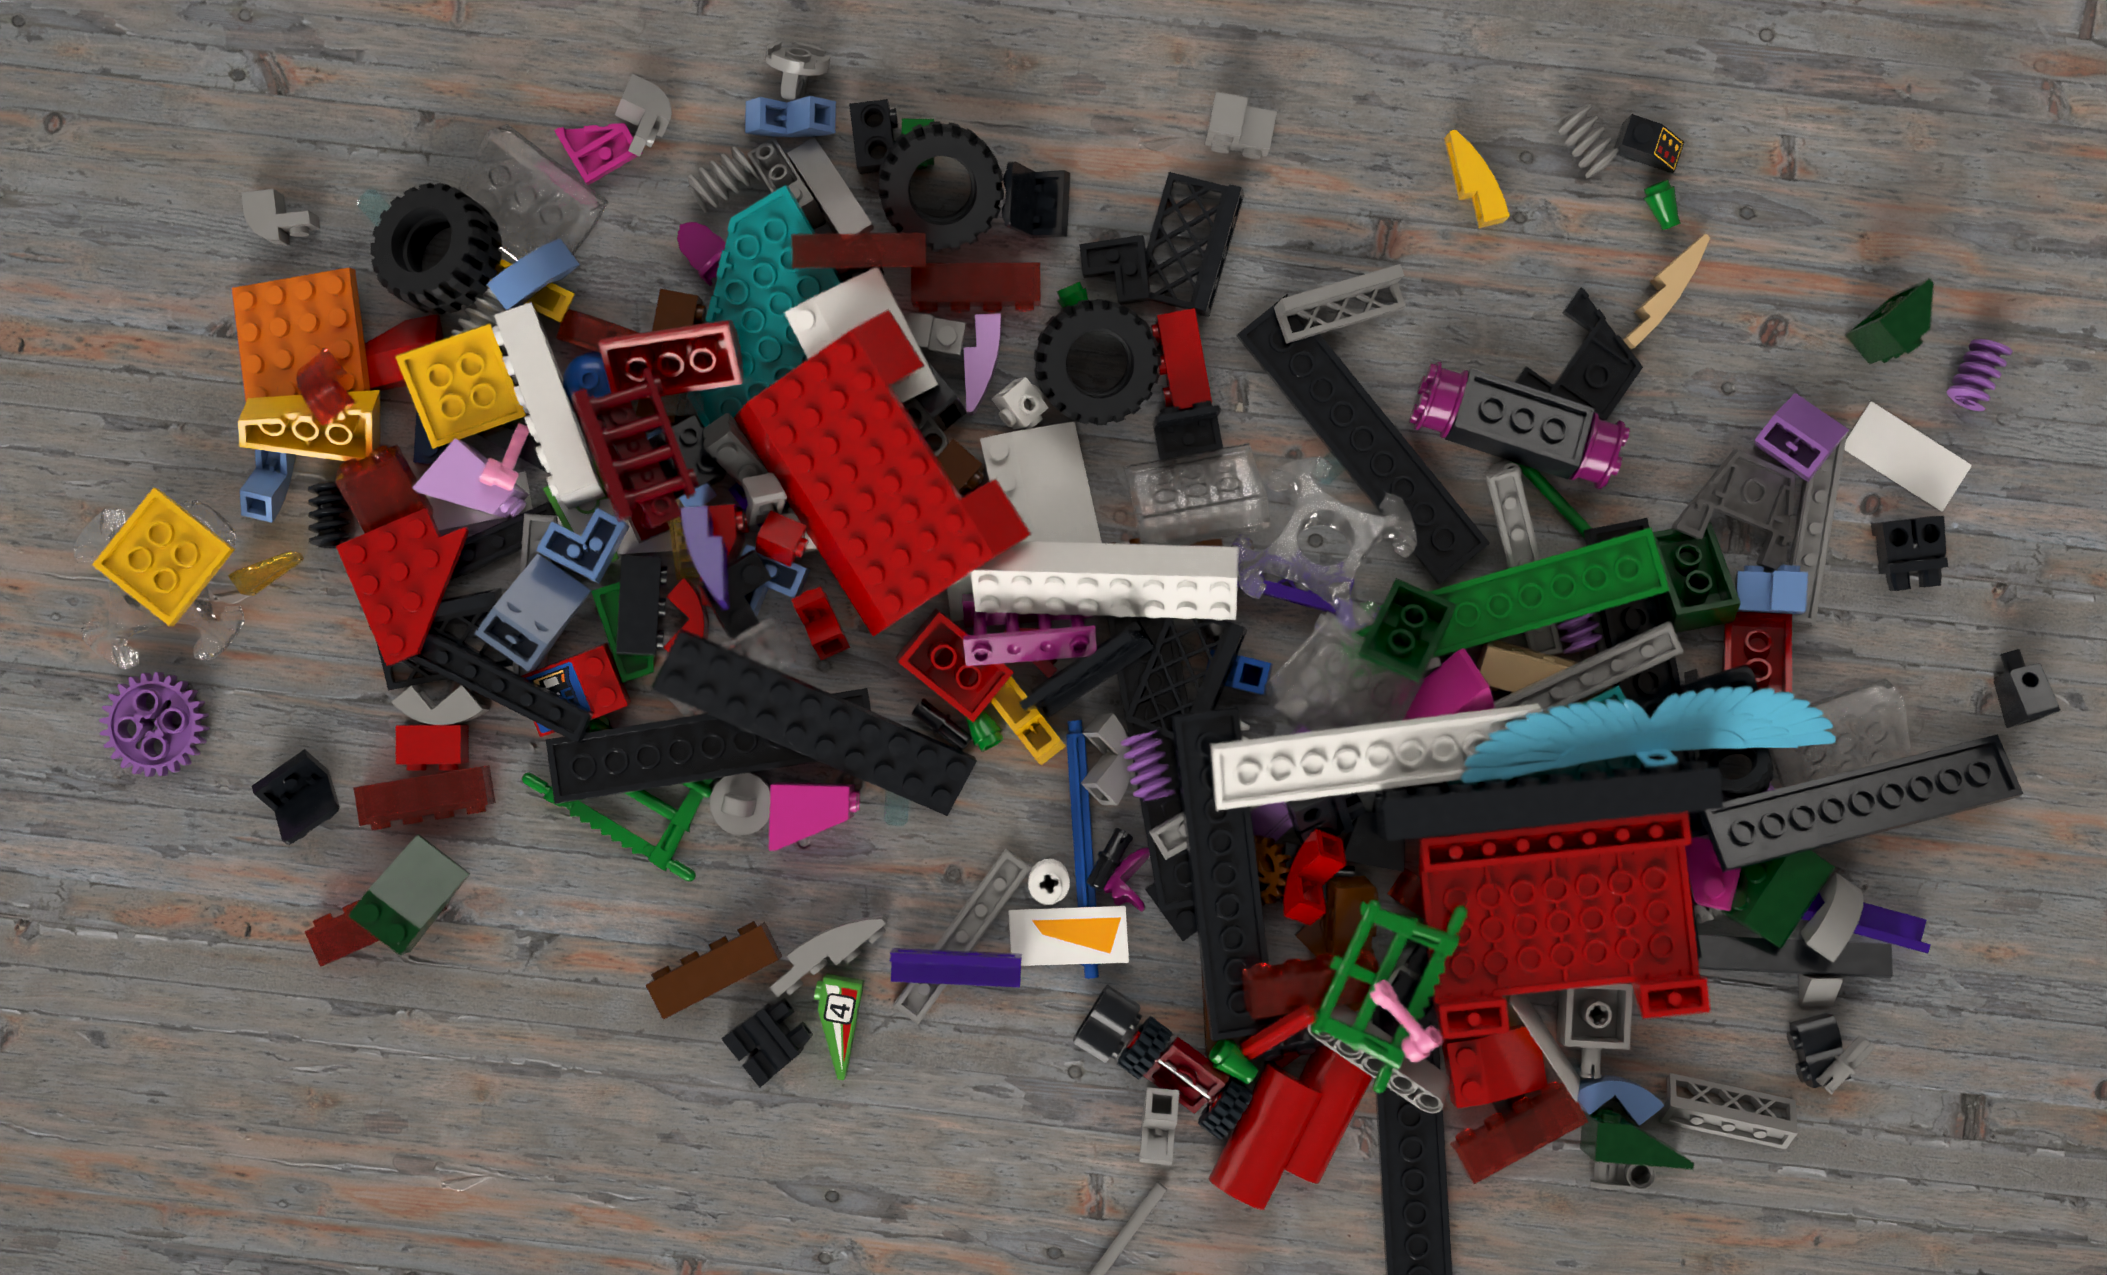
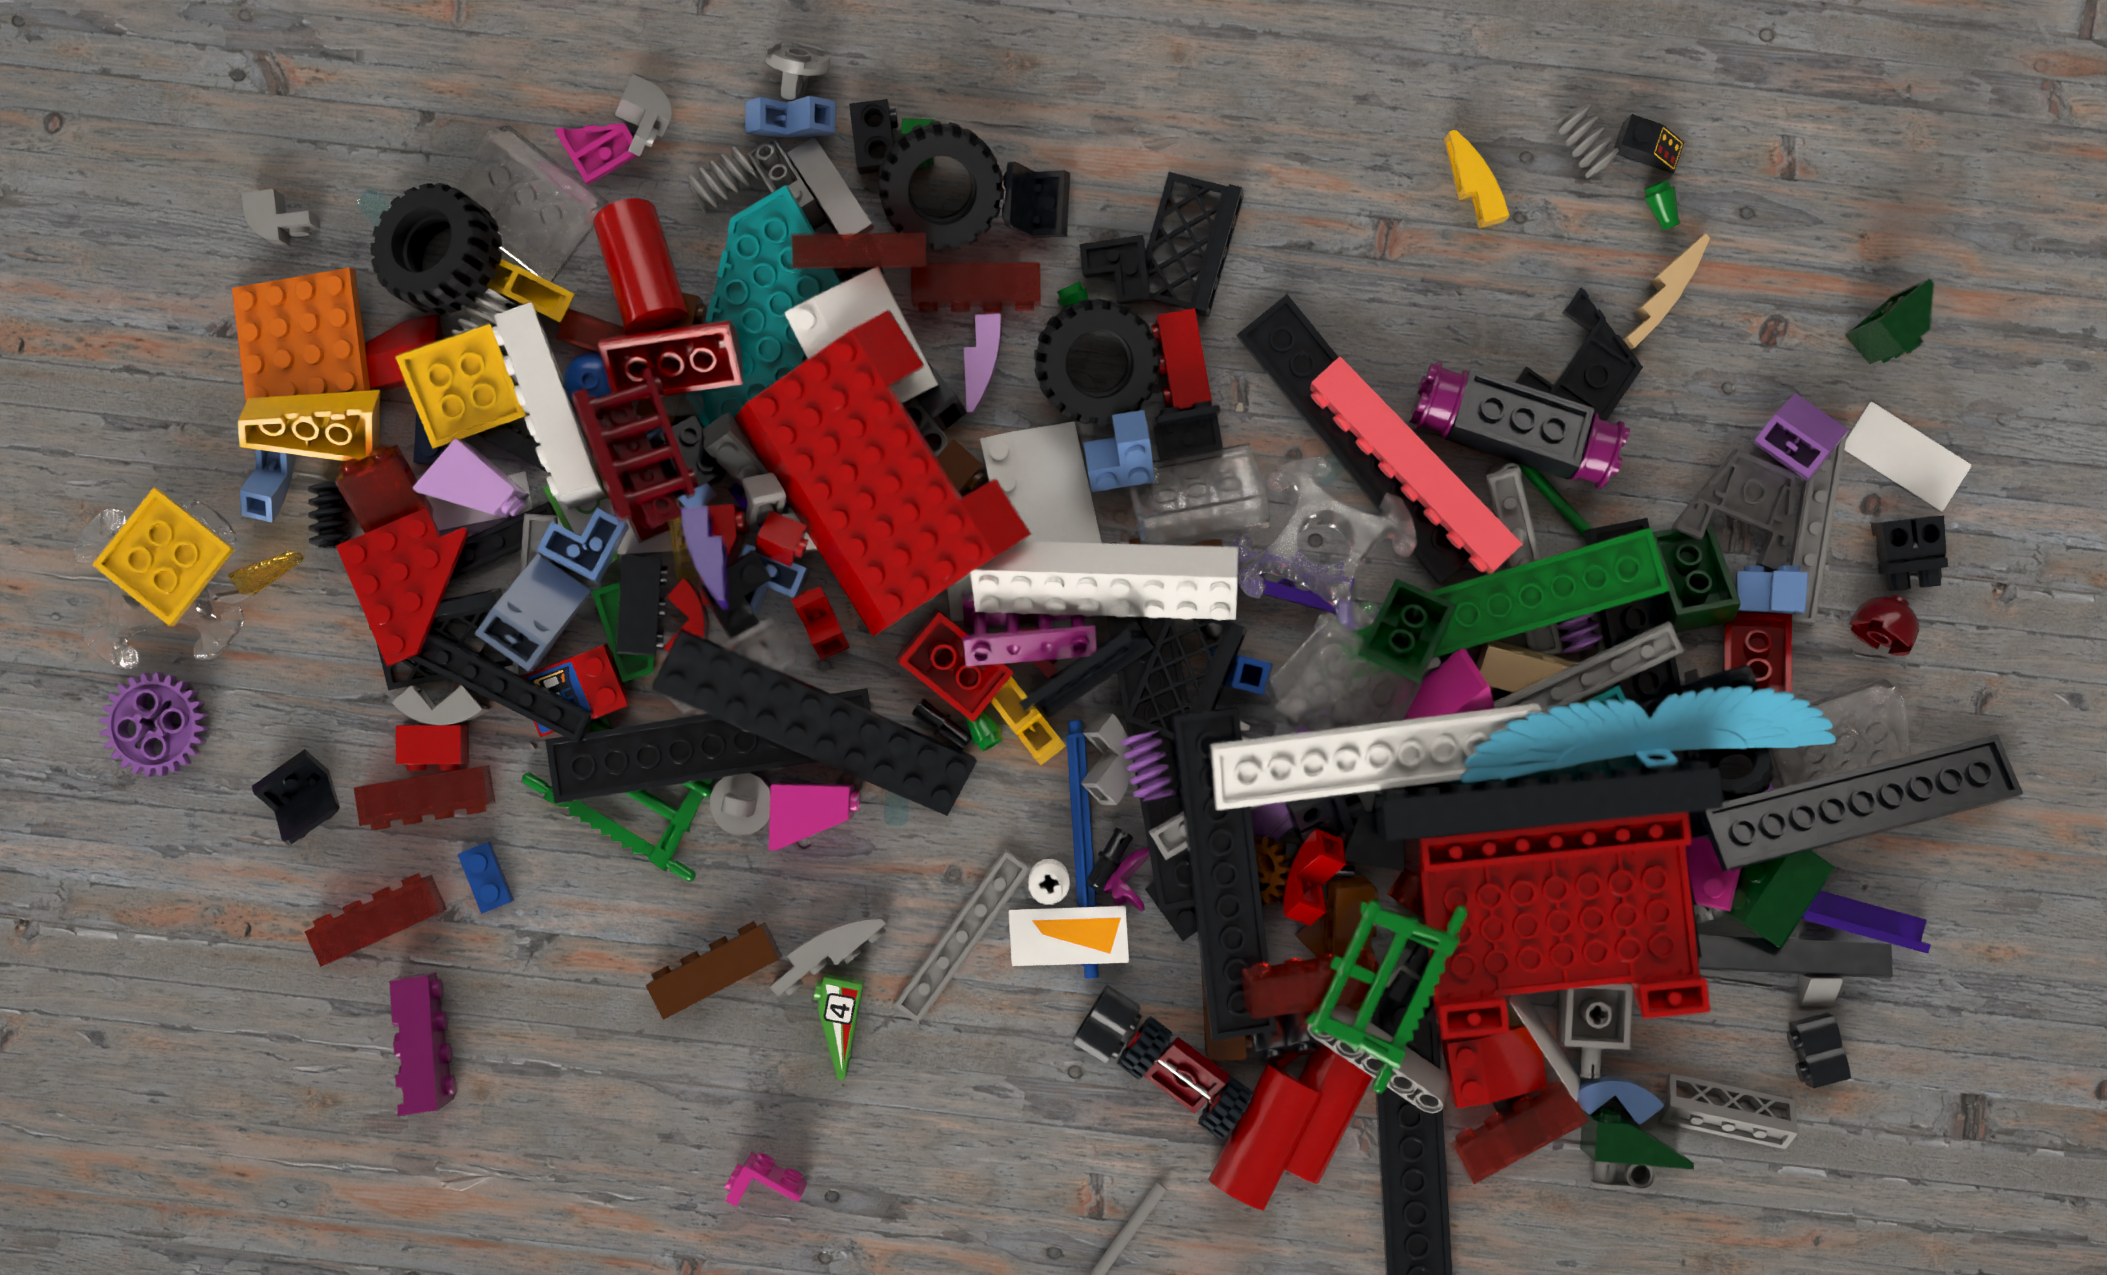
clear red brick [296,347,356,426] -> none
slope [348,834,471,956] -> none
bright pink brick [479,423,529,491] -> none
medium blue brick [487,239,580,311] -> none
magenta piece [677,222,726,286] -> none
black hips [722,998,813,1088] -> none
dark purple fence [890,948,1022,988] -> none
light grey brick [903,313,966,357] -> none
white brick [991,377,1048,429] -> none
light grey brick [1139,1087,1179,1165] -> none
light grey brick [1205,92,1277,159] -> none
green cone [1209,1039,1258,1084] -> none
red axle [1240,1004,1316,1060] -> none
light grey fence [1274,264,1406,344] -> none
bright pink brick [1370,979,1443,1062] -> none
light grey brick [1800,872,1863,962] -> none
light grey axle [1815,1035,1875,1095] -> none
medium lavender piece [1947,339,2013,411] -> none
black torso [1994,649,2061,728] -> none
none -> magenta wedge [389,972,457,1117]
none -> blue plate [457,841,514,914]
none -> red brick [593,198,689,335]
none -> dark pink bracket [724,1152,807,1207]
none -> medium blue brick [1083,410,1155,492]
none -> coral brick [1310,356,1522,575]
none -> dark red cylinder [1849,595,1919,656]

